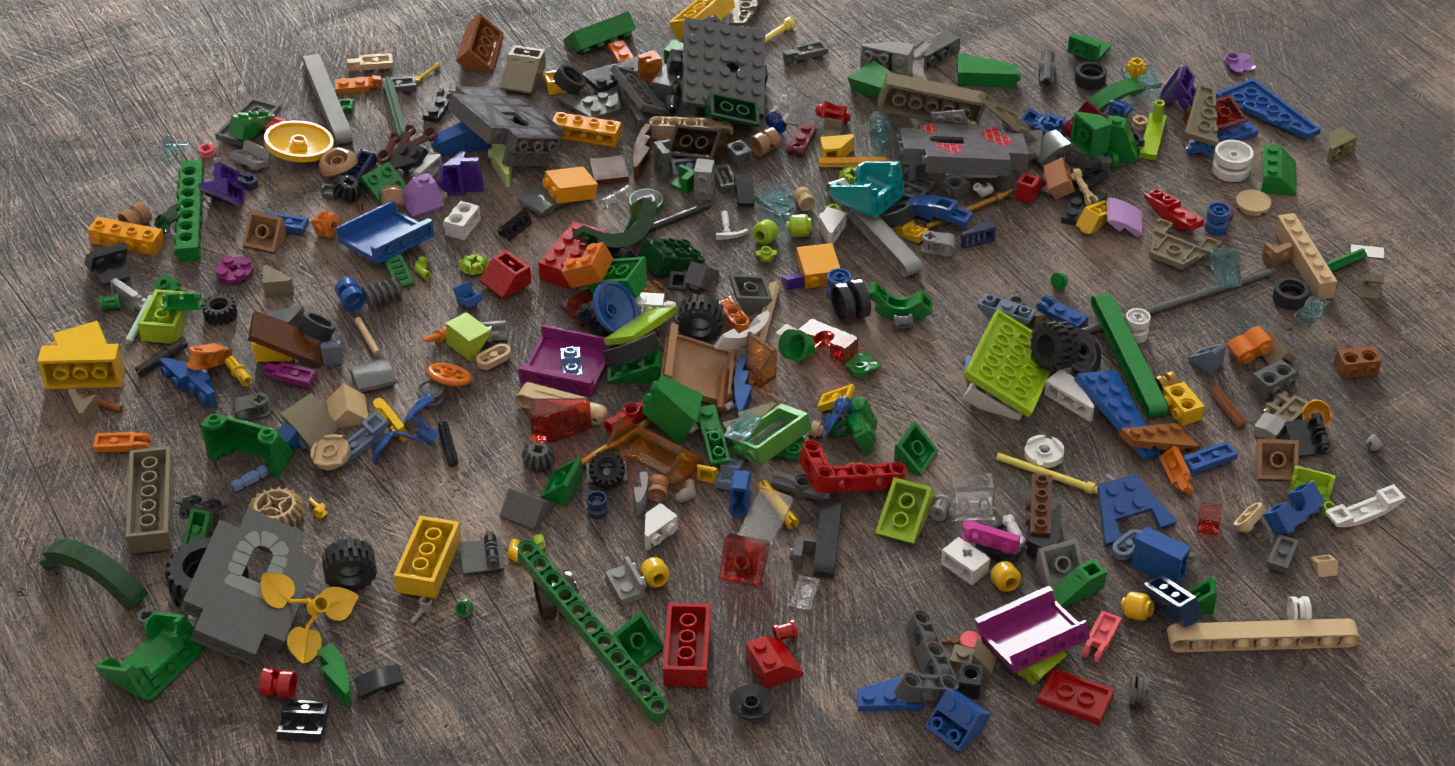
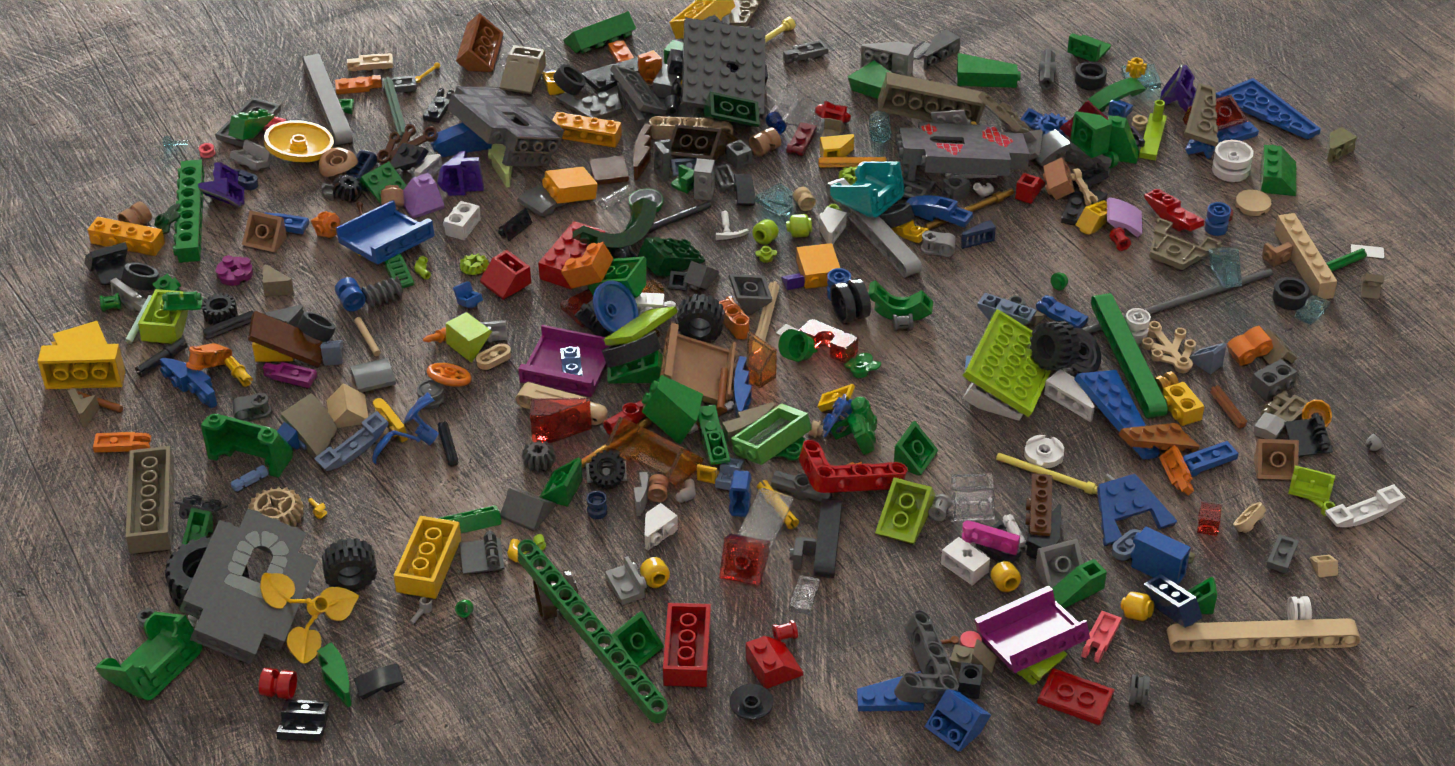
dark green arch [39,539,148,609] -> none
tan tile [310,434,350,471] -> none
white slope [714,310,770,350] -> none
clear light blue slope [724,411,762,443] -> none
medium lavender plate [1224,52,1256,73] -> none
blue arch [1263,481,1325,536] -> none
dark orange brick [1334,346,1382,379] -> none
none -> black tyre [121,262,159,290]
none -> black axle [203,310,254,339]
none -> green slope [438,505,502,533]
none -> red bush [1109,227,1131,251]
none -> tan plant [1141,321,1196,373]

